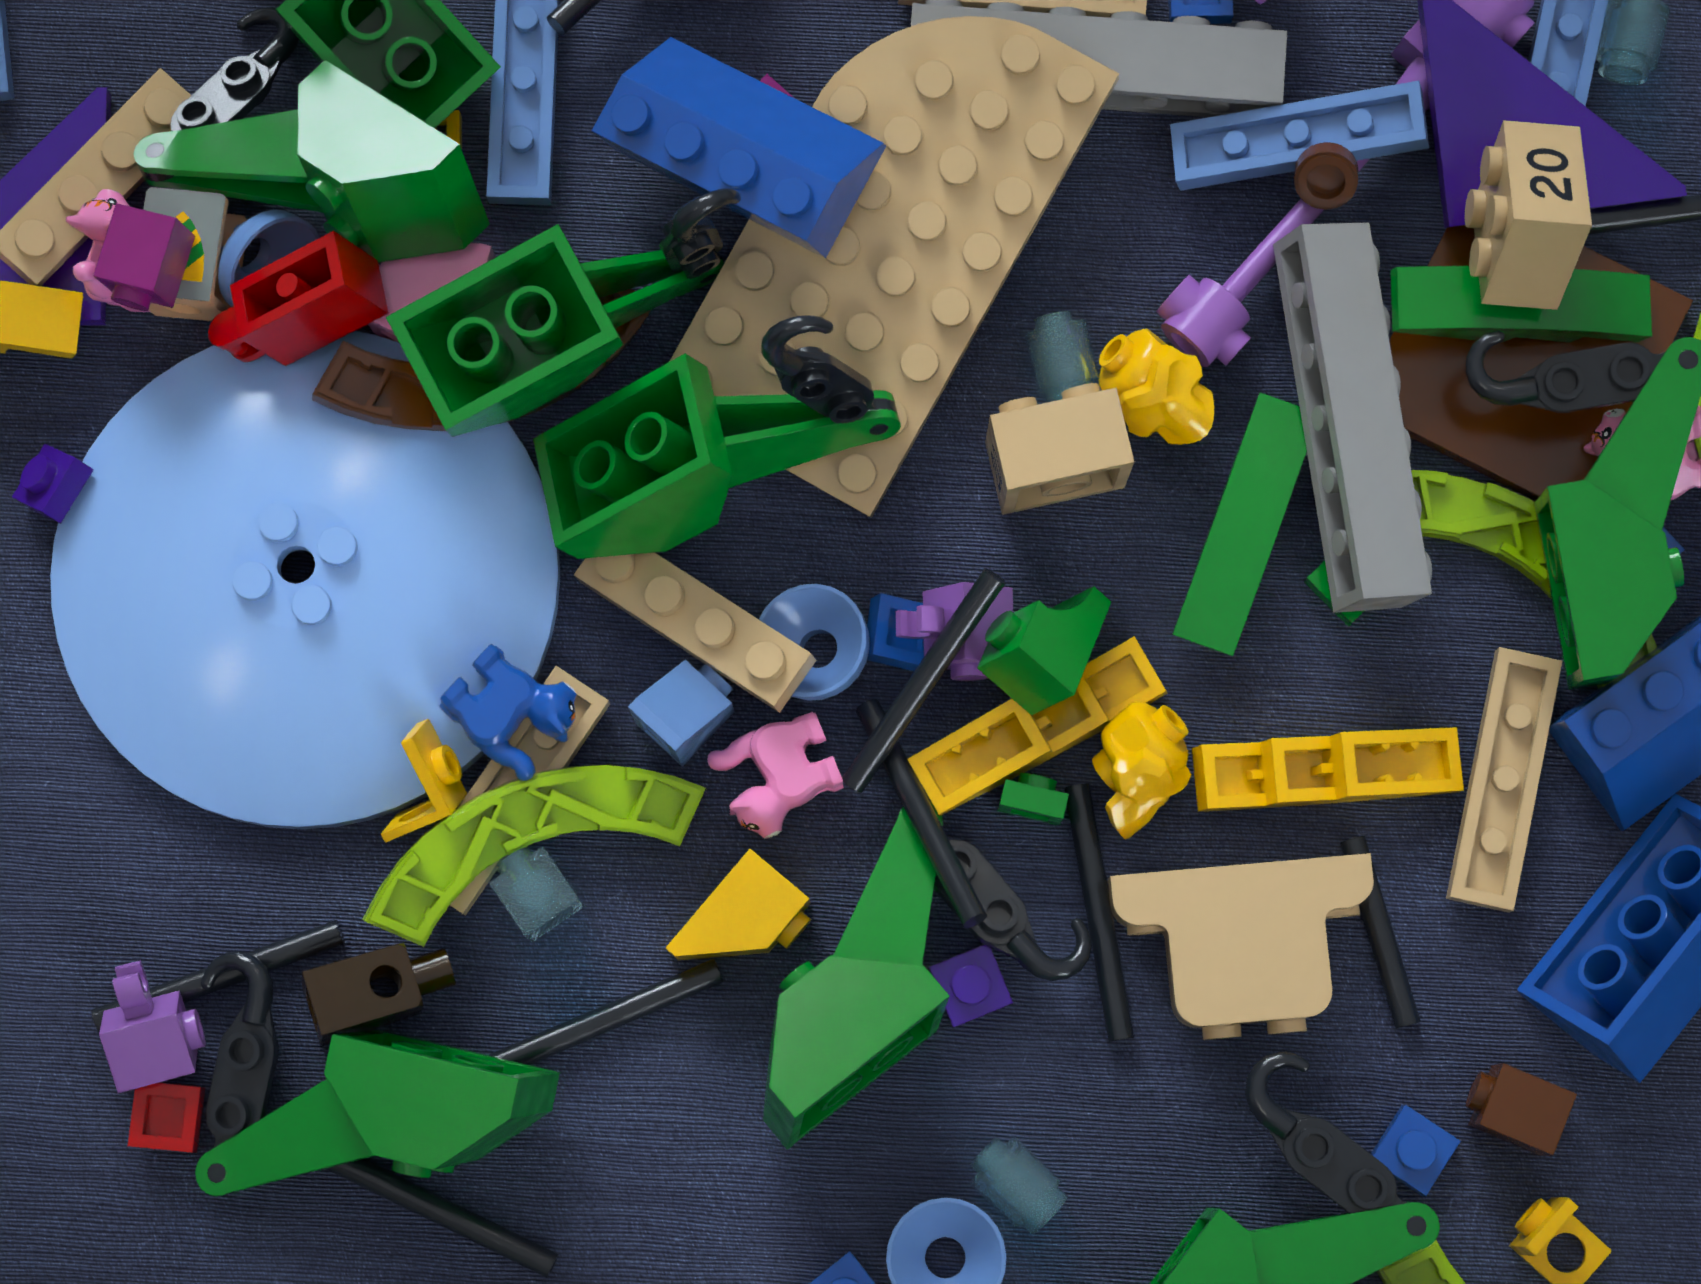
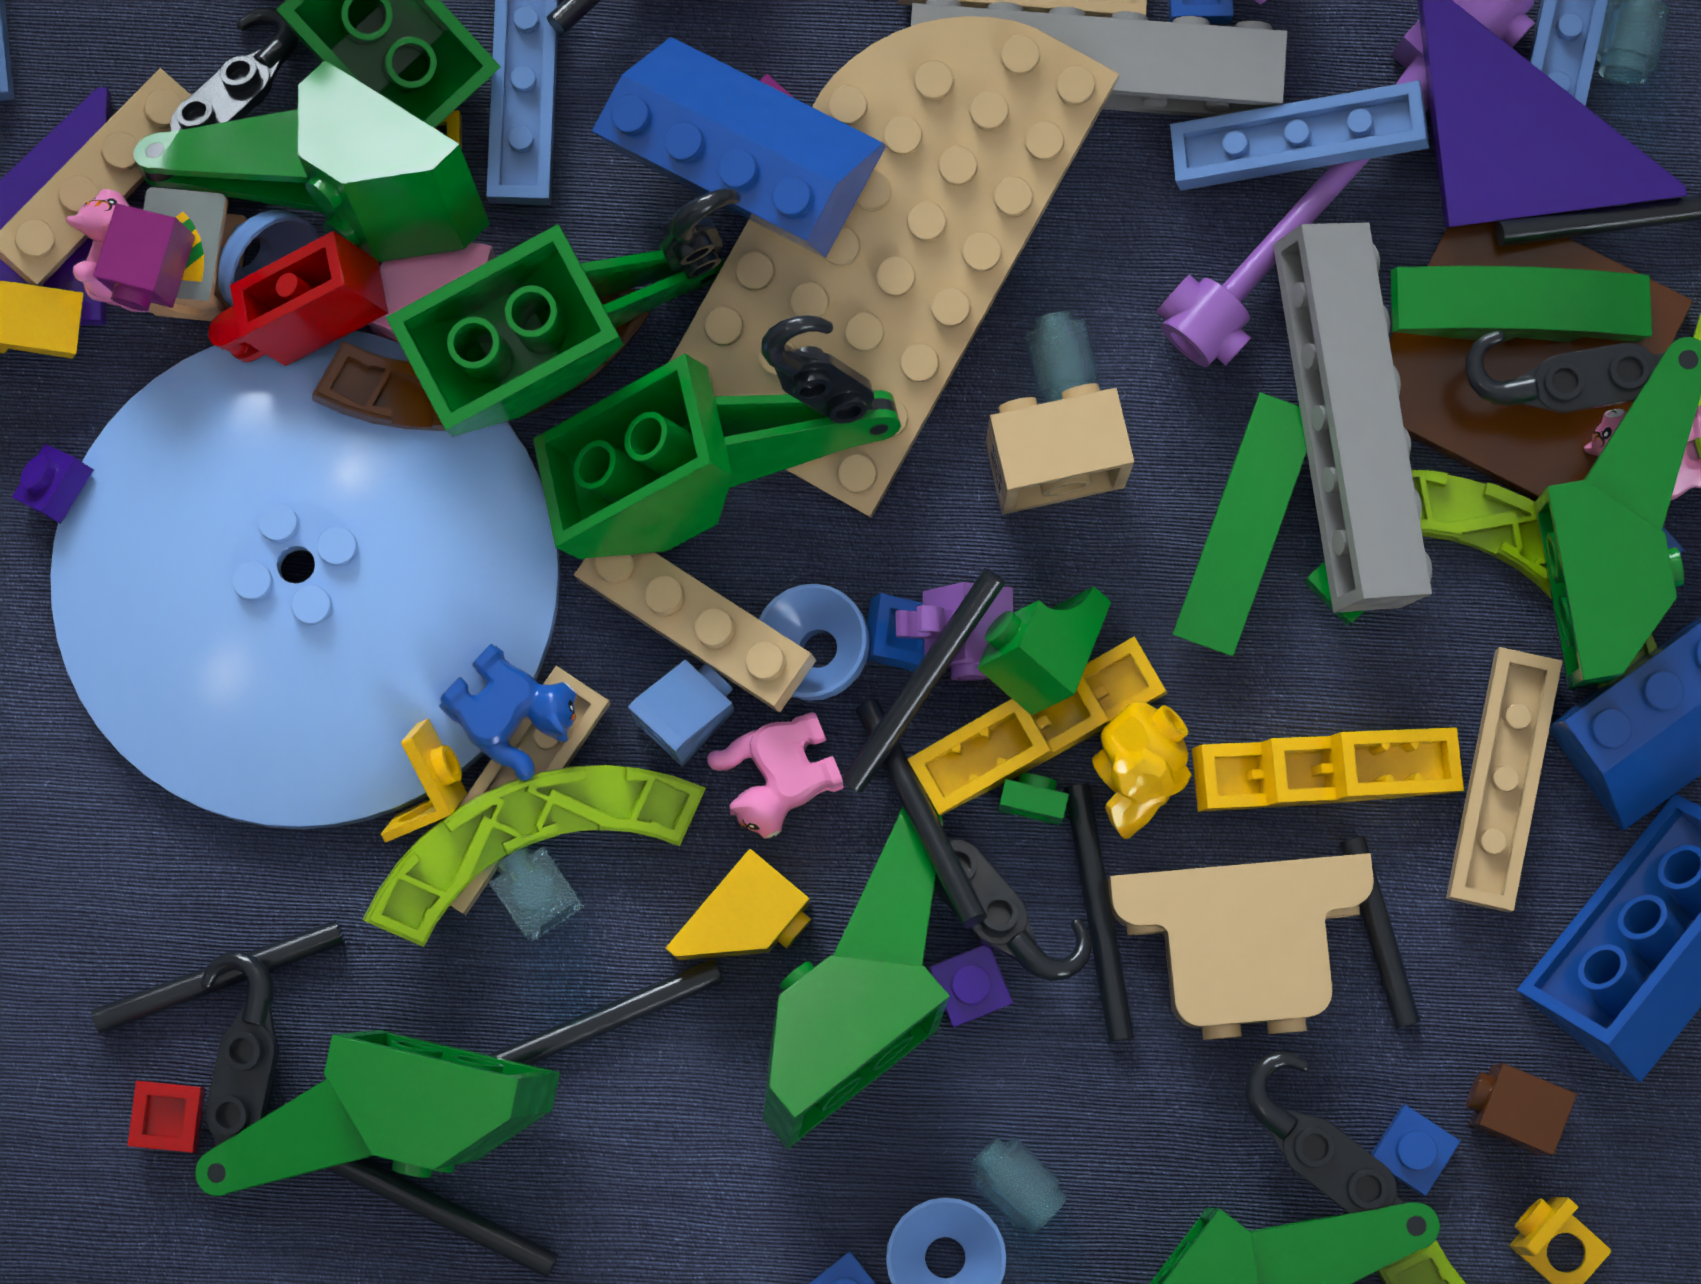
medium lavender brick [99,960,206,1093] -> none
dark brown torso [302,943,456,1047] -> none
yellow head [1098,329,1215,445] -> none
reddish brown tile [1294,142,1358,210] -> none
tan brick [1465,120,1592,310] -> none

